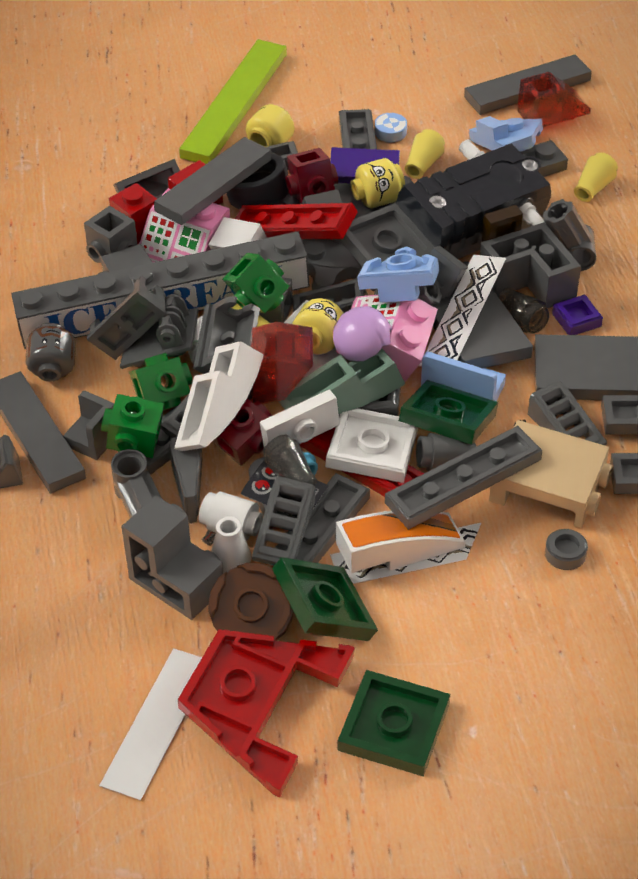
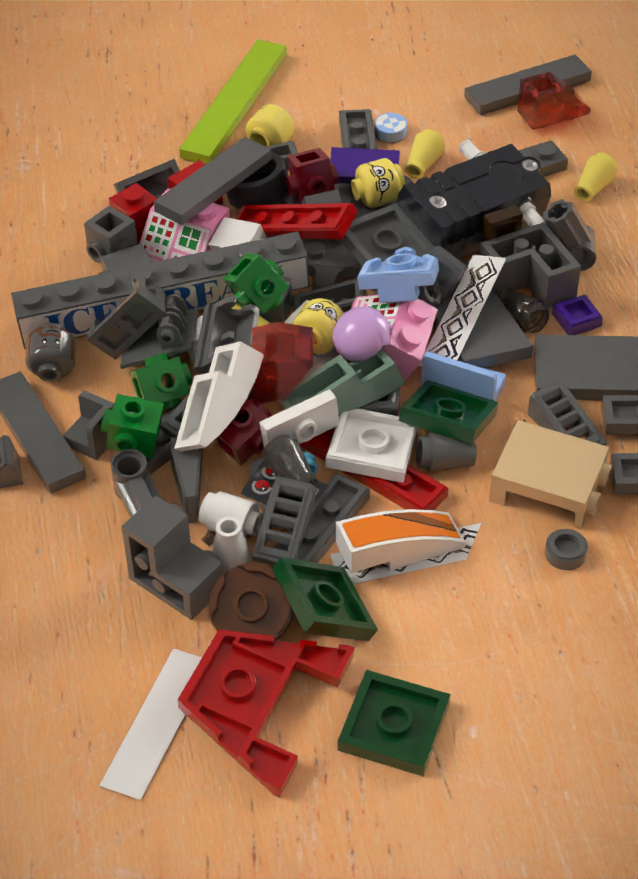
dark grey tile [385,426,542,530] -> none
light blue plate [469,116,543,152] -> none

